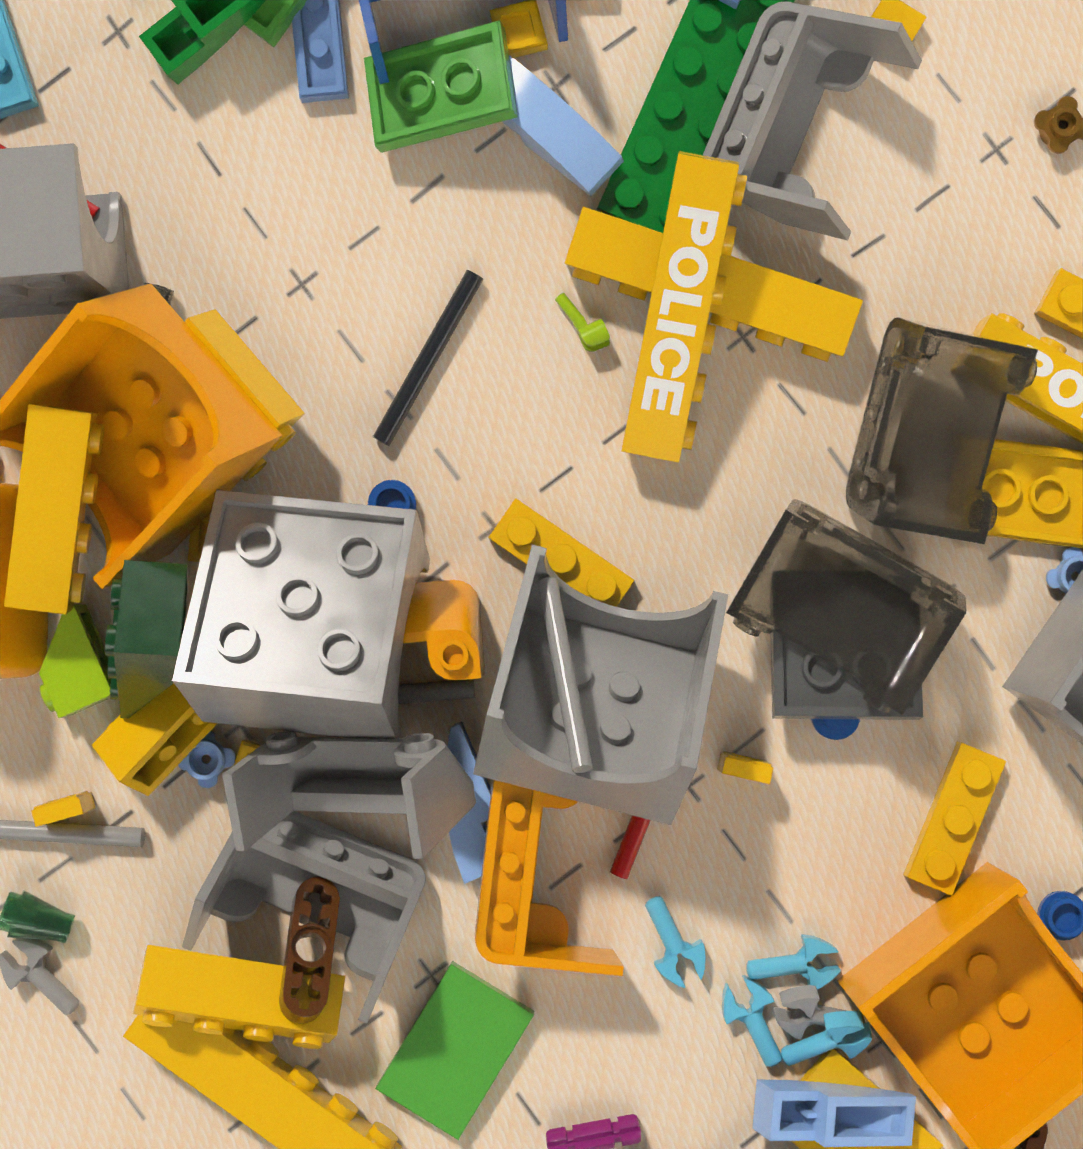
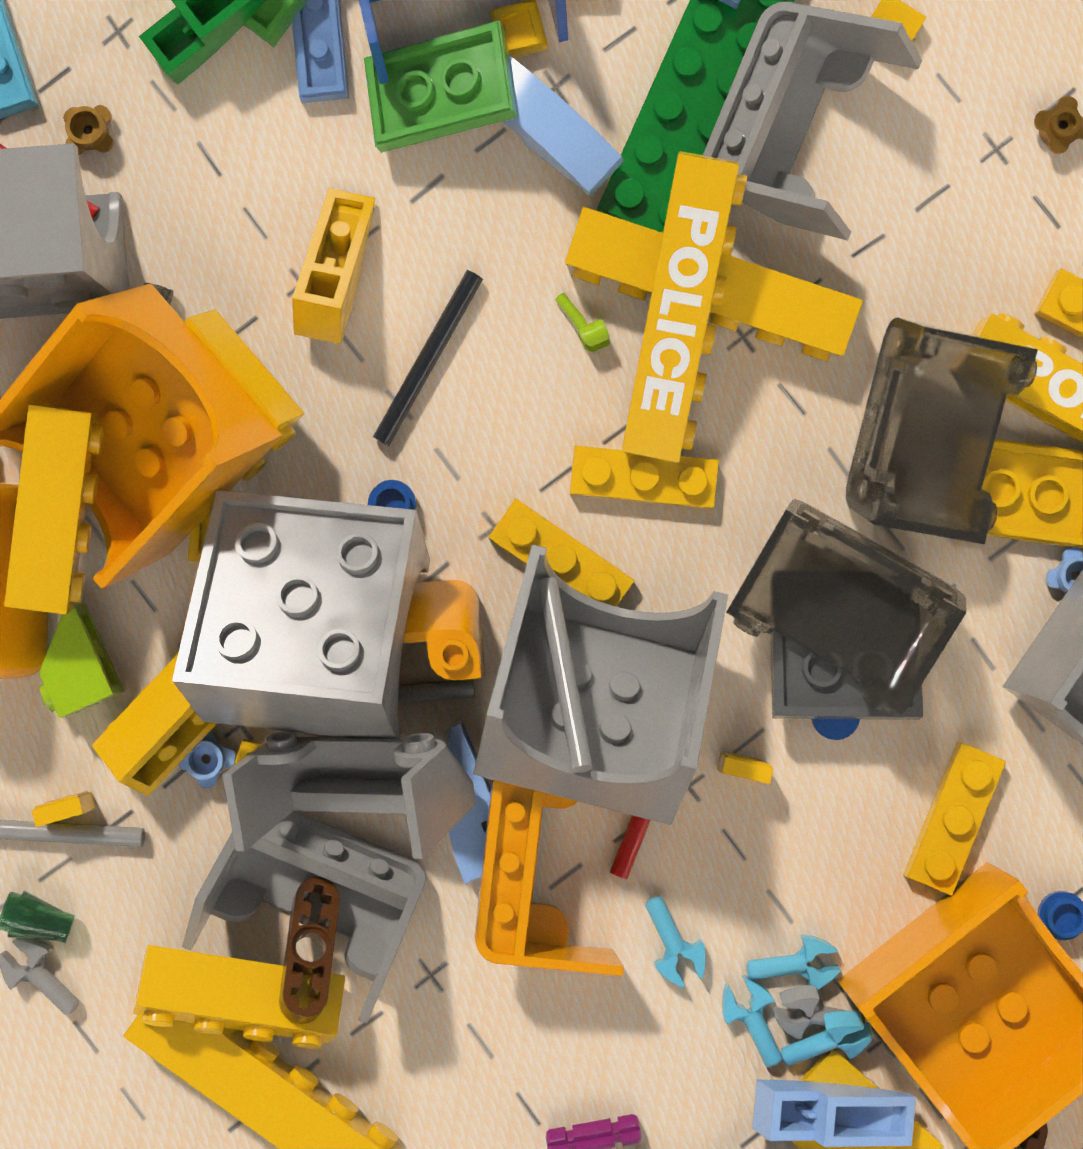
dark green slope [105,560,188,719] -> none
bright green tile [375,961,534,1140] -> none
none -> pearl gold plate [63,105,114,155]
none -> yellow slope [292,188,375,344]
none -> yellow plate [569,445,719,509]

